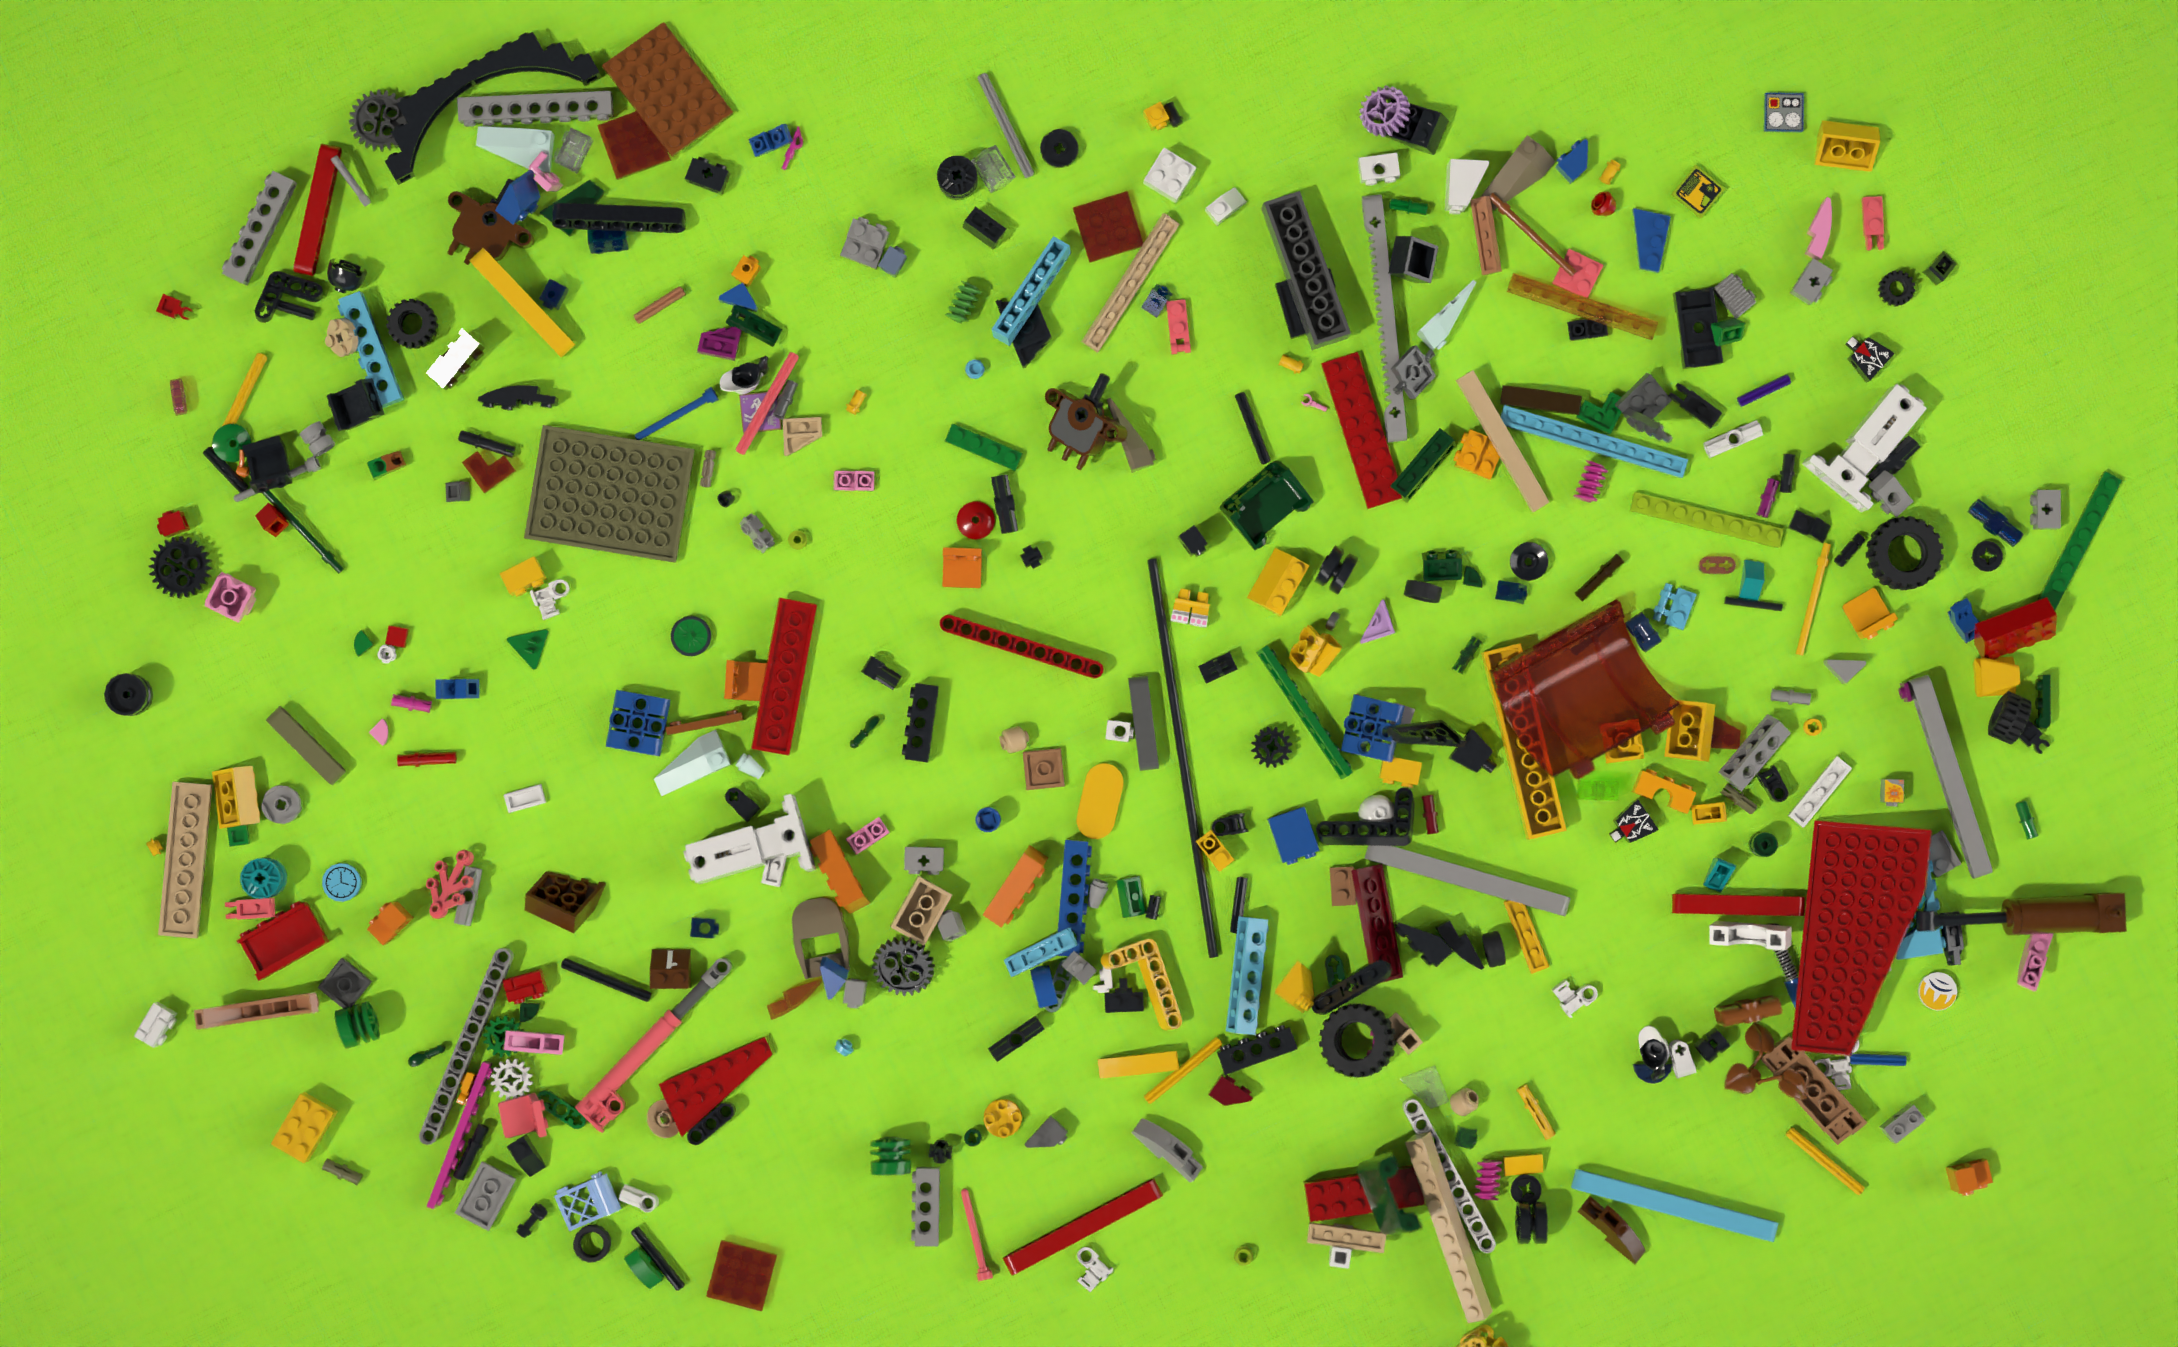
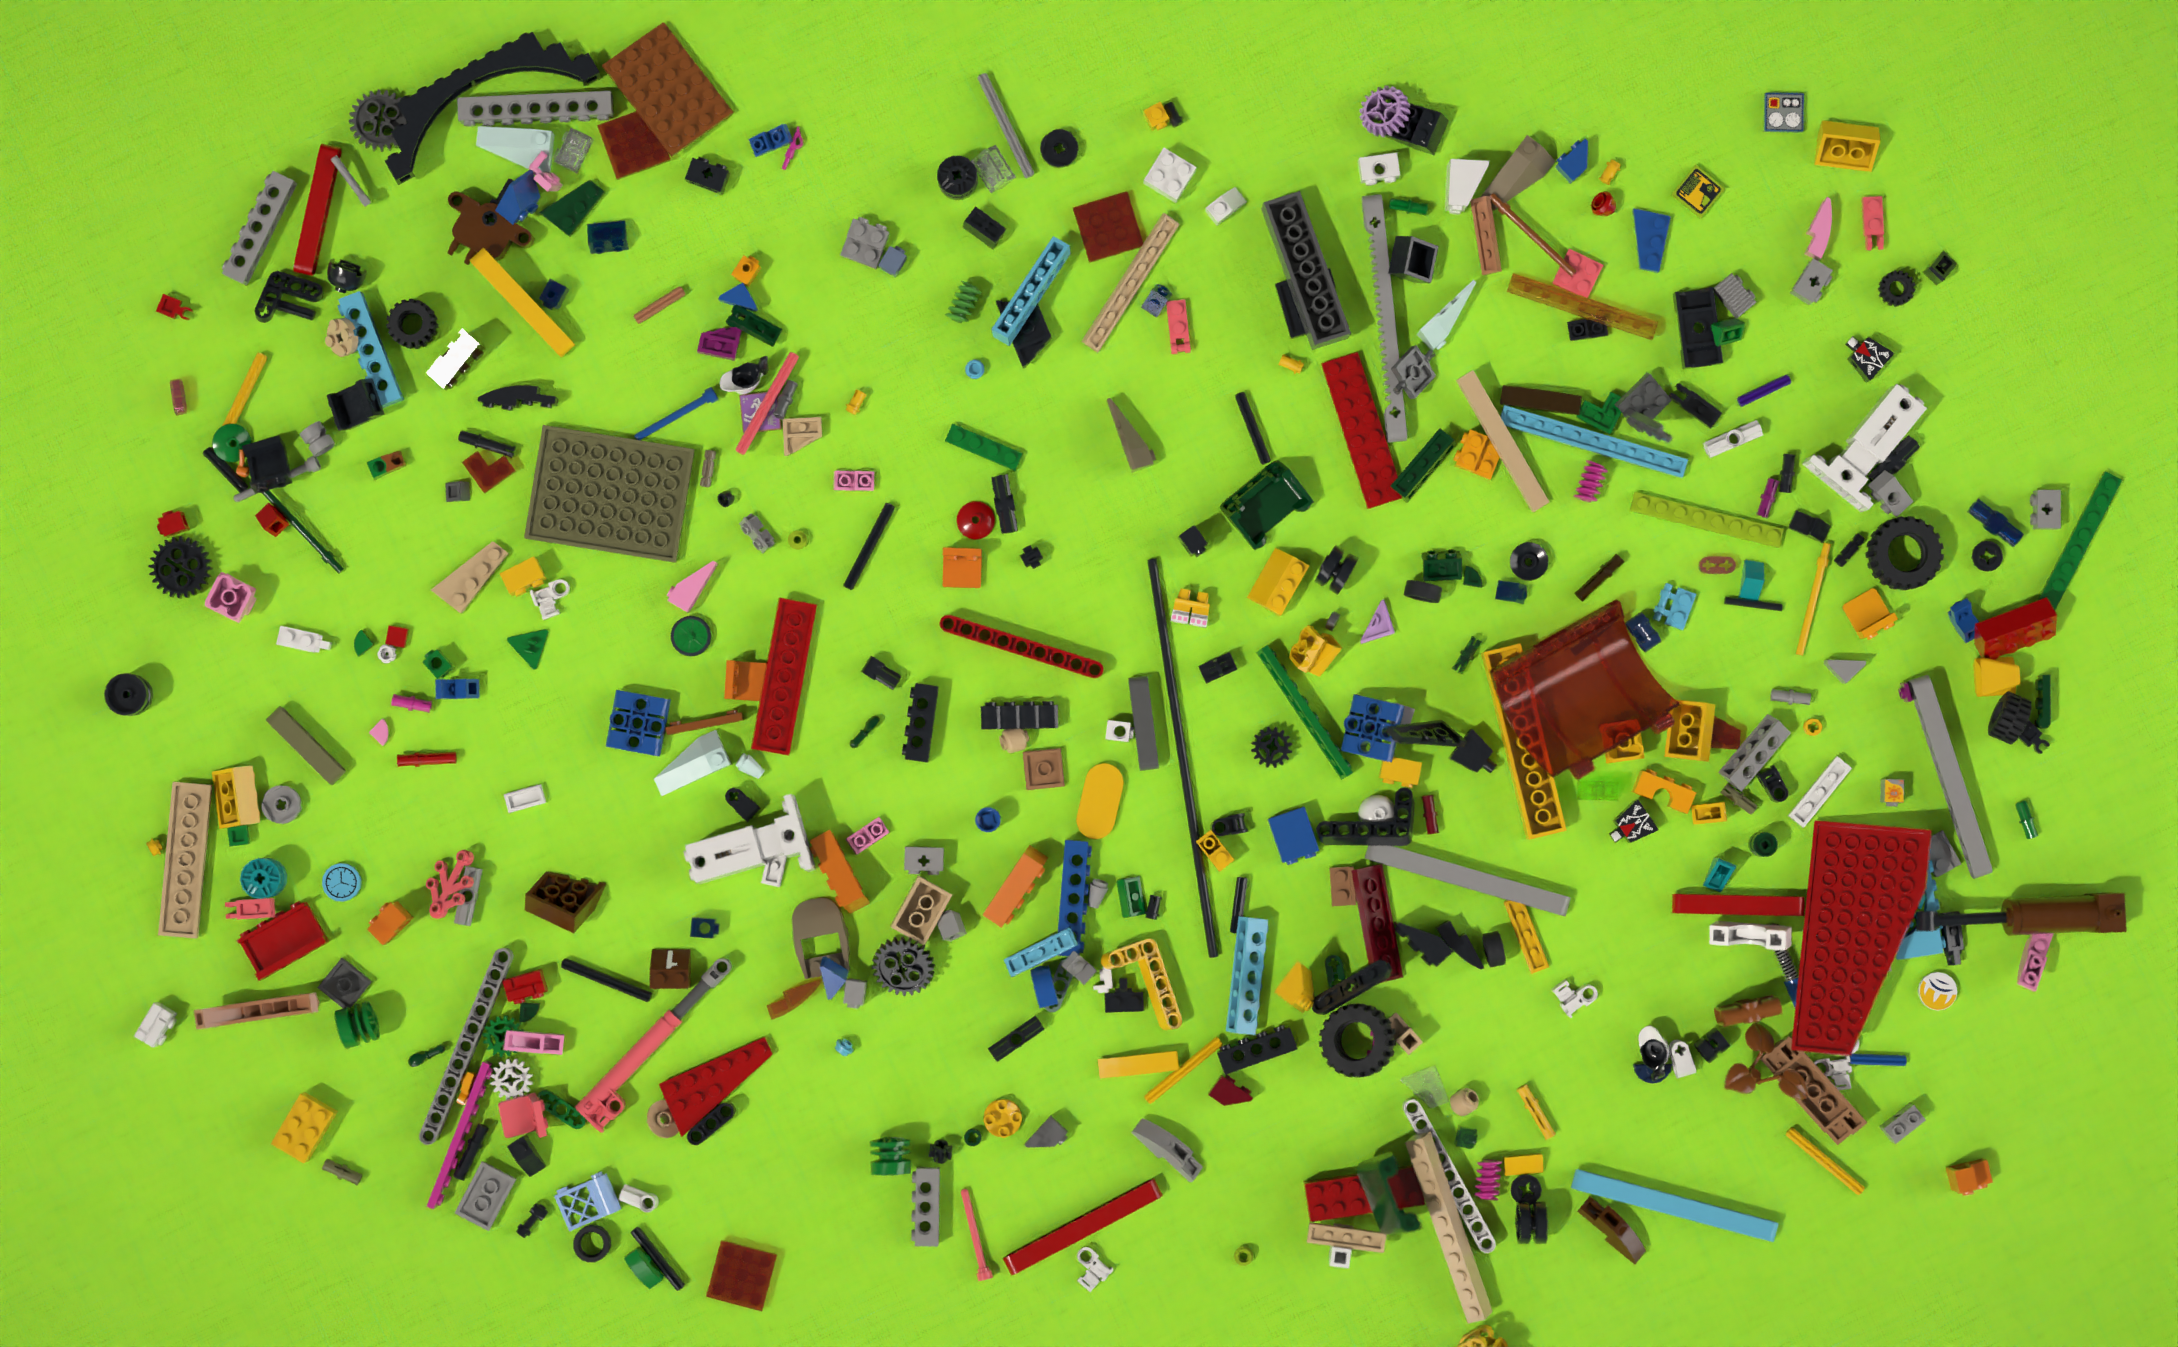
black beam [552,203,685,233] -> none
piece [1045,373,1128,470] -> none
bright pink hand [1301,394,1327,412] -> none
none -> white hinge [276,626,332,653]
none -> green brick [423,649,455,679]
none -> tan wing [431,541,509,614]
none -> bright pink slope [667,561,718,613]
none -> black axle [844,503,895,590]
none -> black brick [981,701,1058,730]

